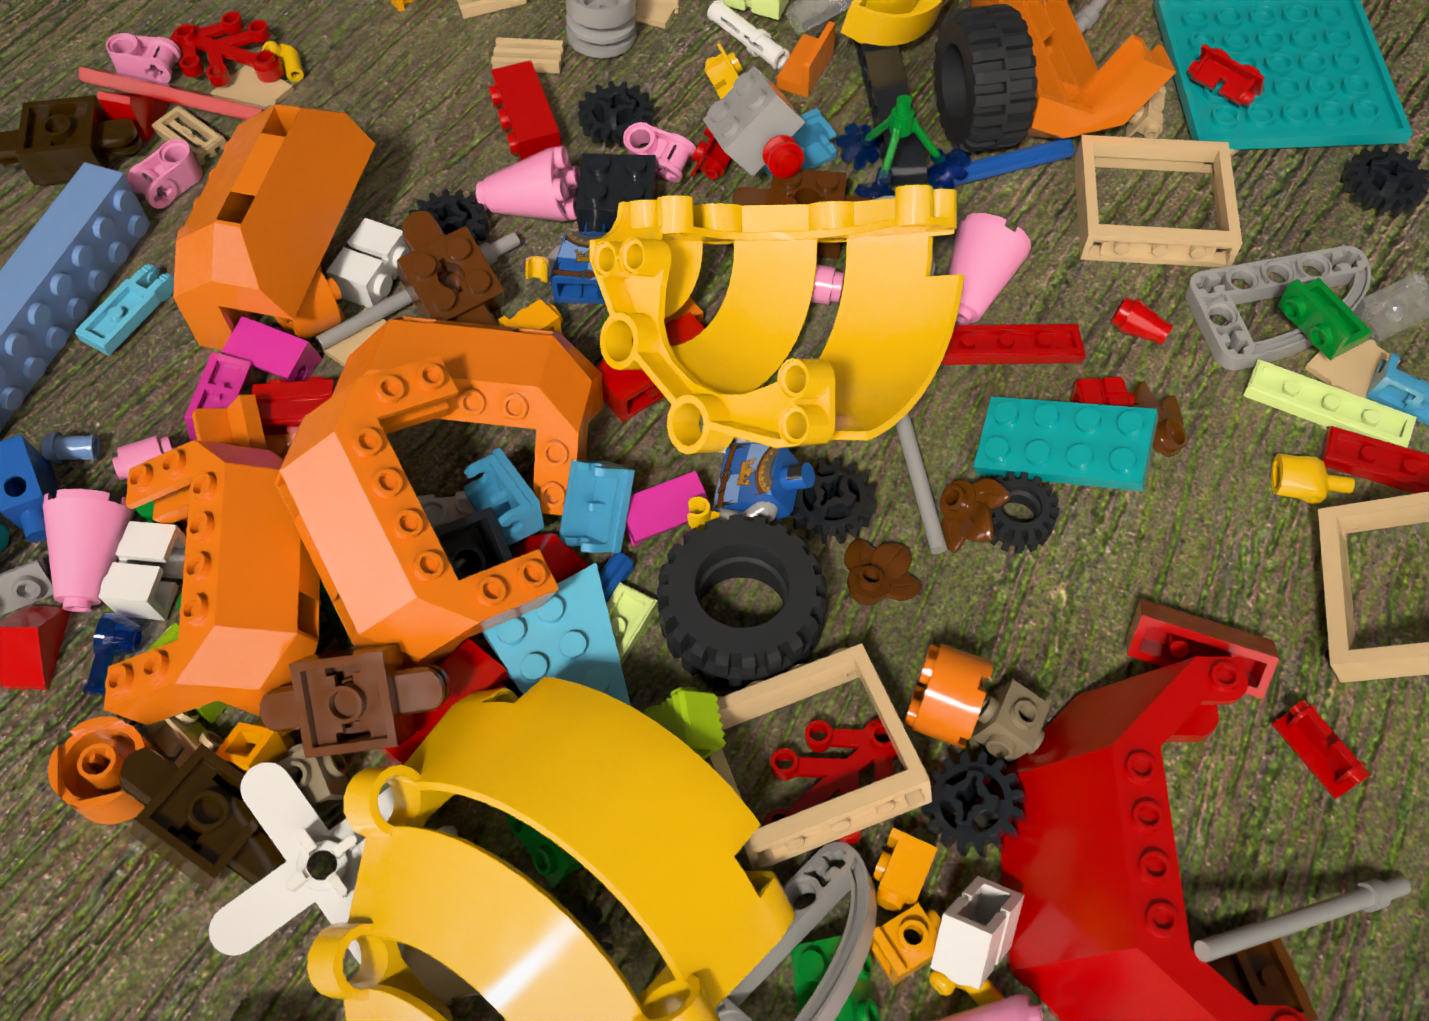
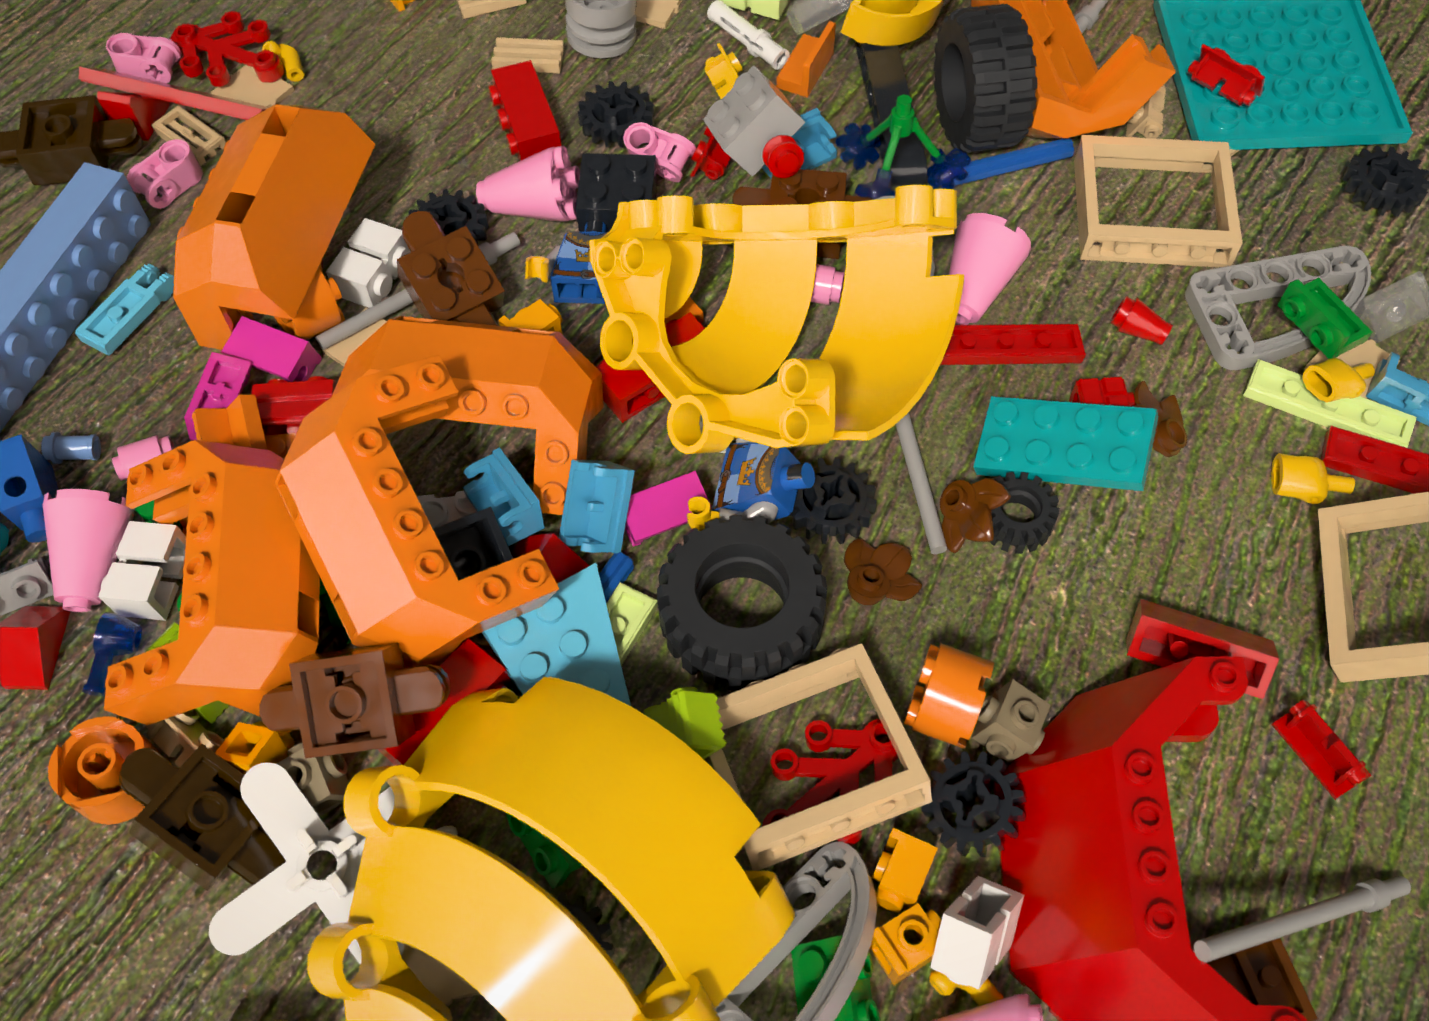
none -> yellow piece [1303,358,1375,402]

